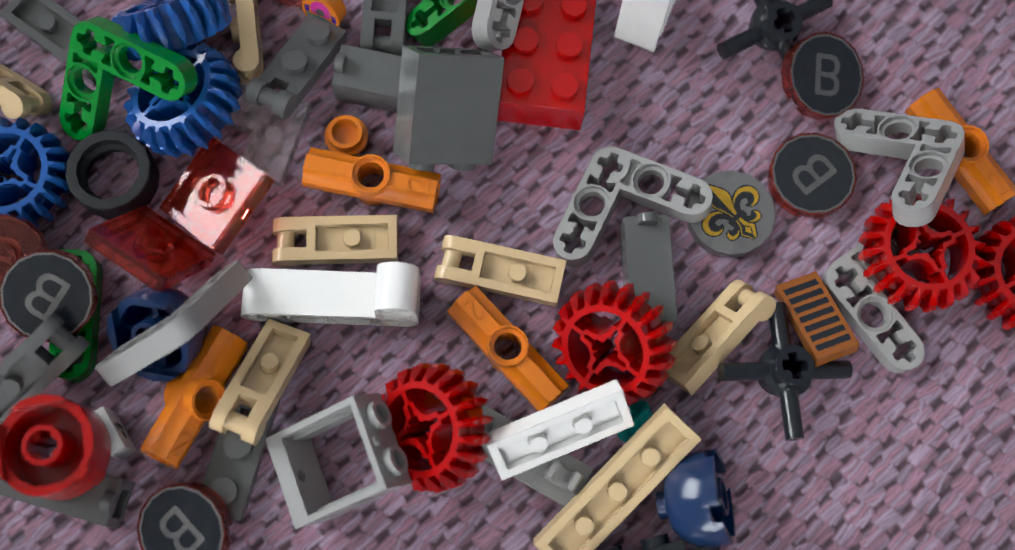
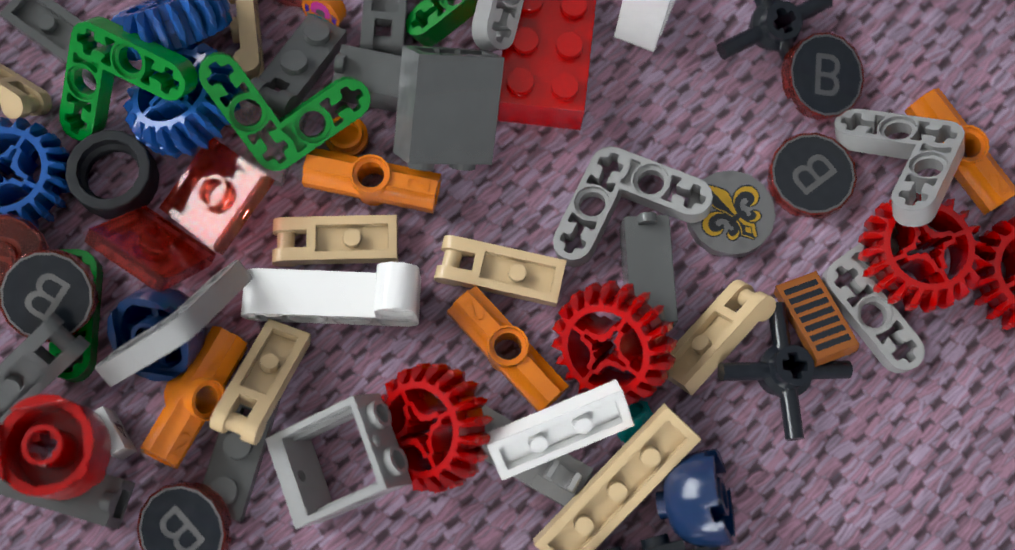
none -> green beam [199,52,371,171]

